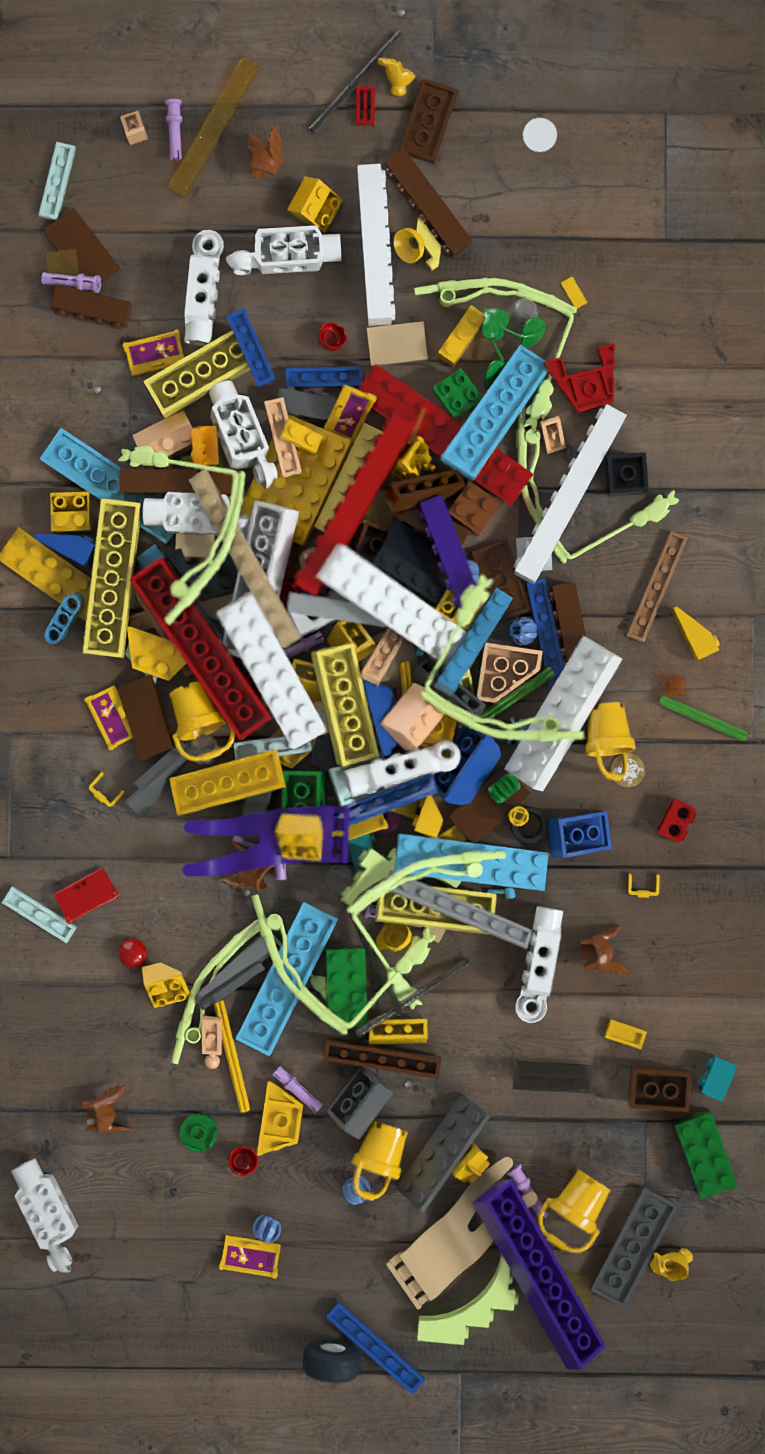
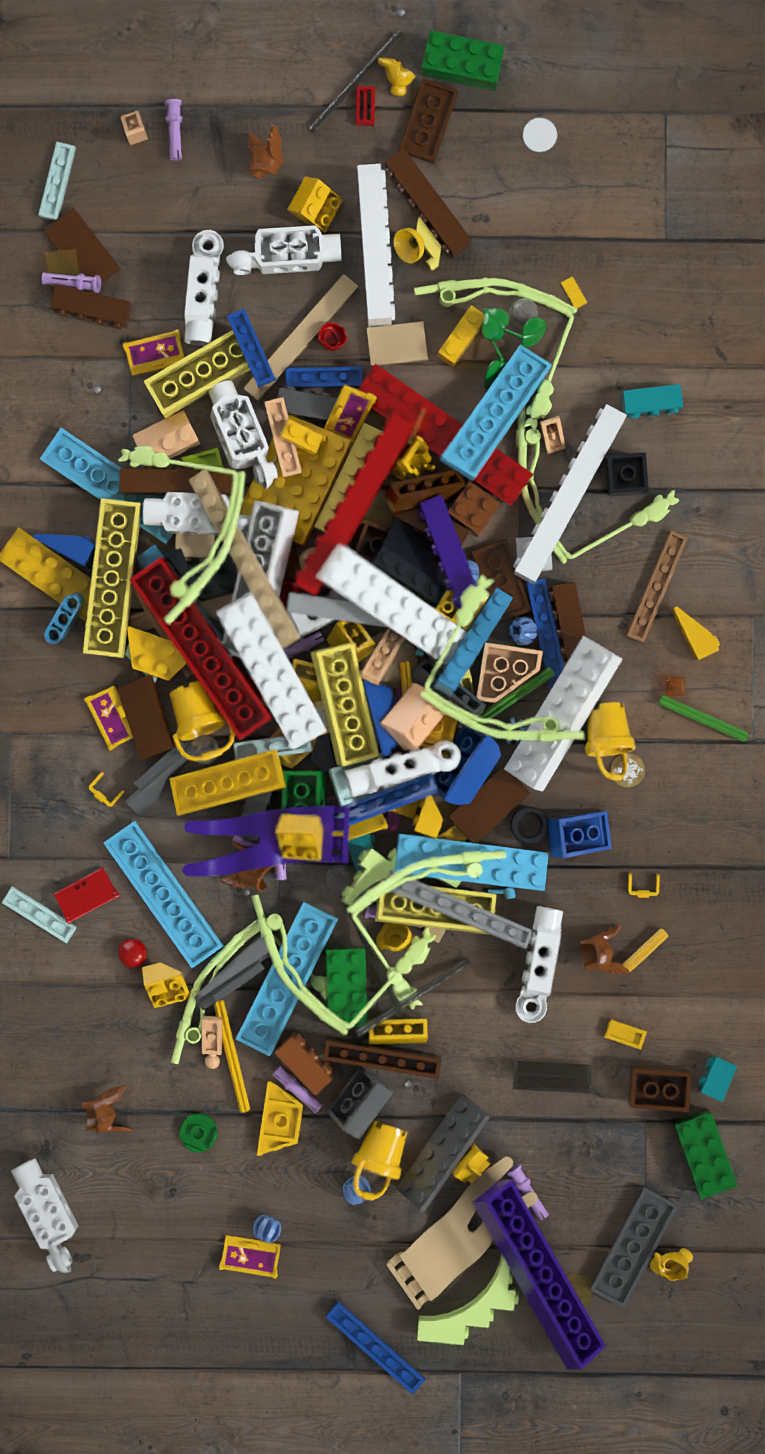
yellow slope [50,492,93,534] -> none
clear yellow tile [168,56,260,198] -> none
light orange bracket [190,426,220,465] -> none
red hair [228,1146,258,1176] -> none
black wheel [303,1340,361,1383] -> none
green bracket [433,368,483,418] -> none
green gear [488,773,521,804] -> none
yellow wheel [508,806,529,826] -> none
yellow piece [538,1169,611,1253] -> none
red wing [543,343,615,413] -> none
red brick [656,798,697,843] -> none
none -> medium azure plate [104,821,224,968]
none -> tan tile [244,274,358,402]
none -> dark orange brick [275,1032,333,1096]
none -> green brick [421,30,505,91]
none -> teal brick [621,384,683,419]
none -> yellow axle [622,928,668,972]

